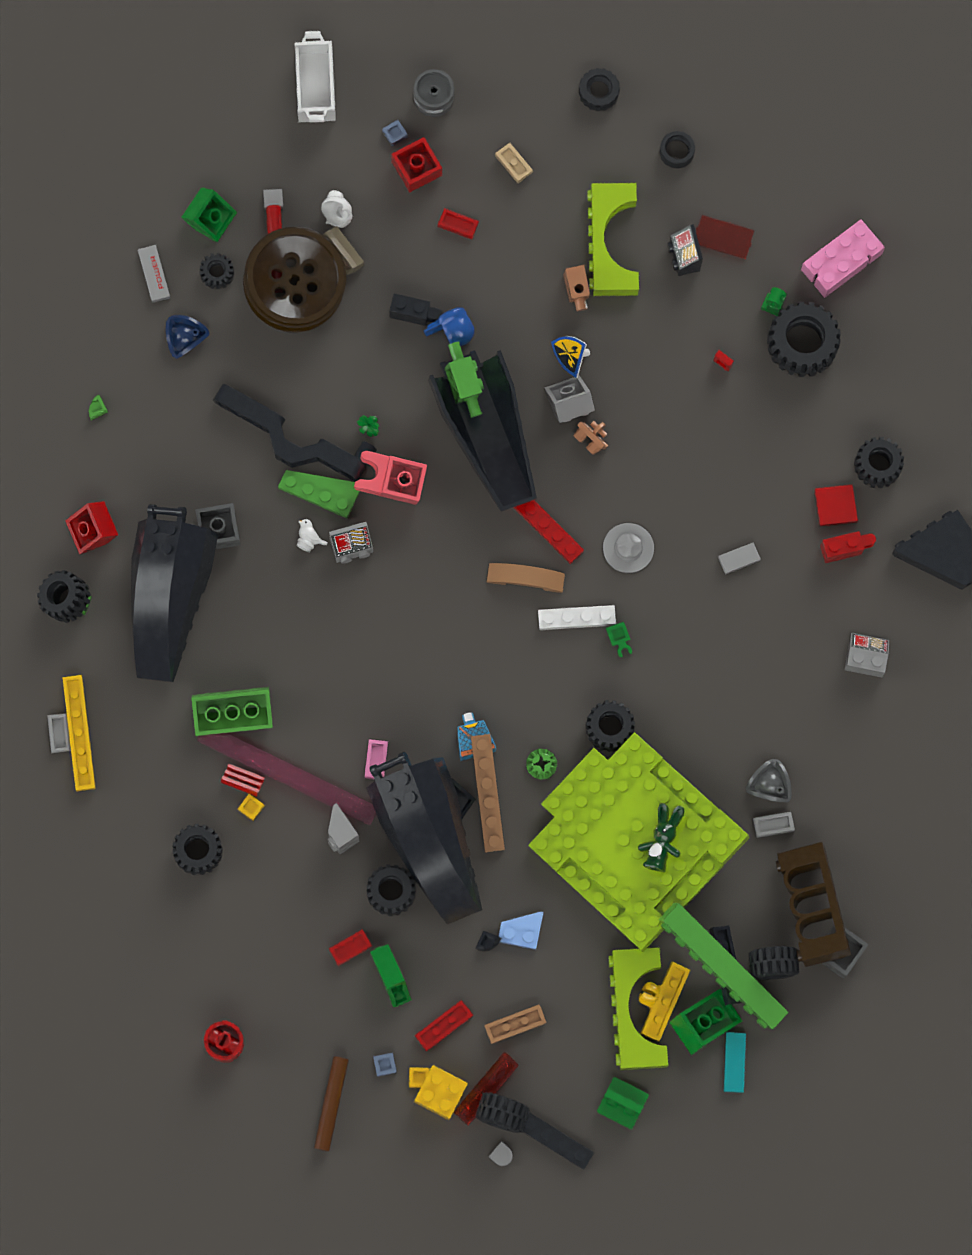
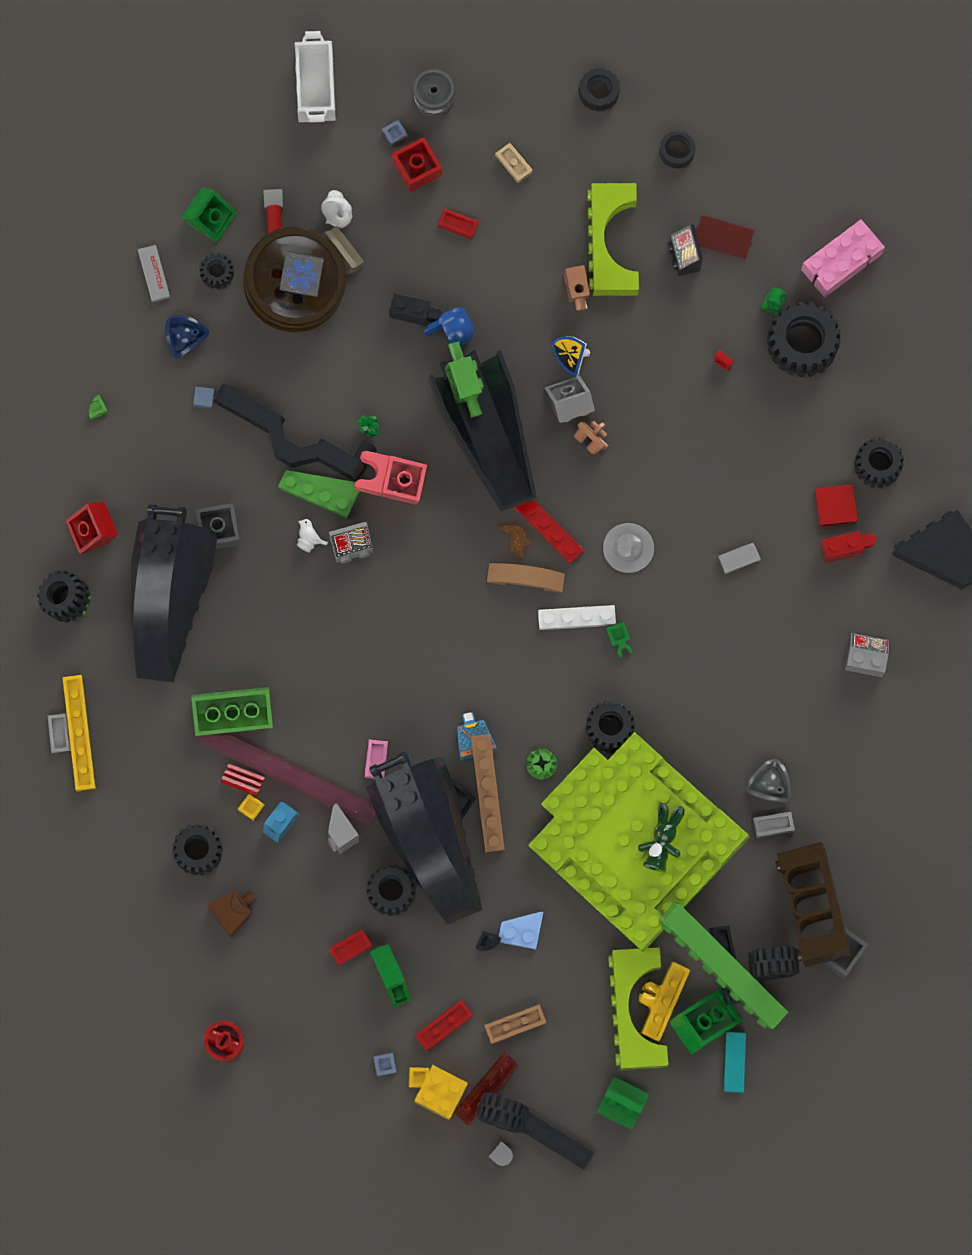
reddish brown piece [314,1056,349,1152] -> none
none -> sand blue tile [193,386,215,409]
none -> reddish brown torso [207,891,257,938]
none -> dark azure torso [263,802,301,843]
none -> clear tile [280,252,324,297]
none -> clear orange piece [499,525,531,559]

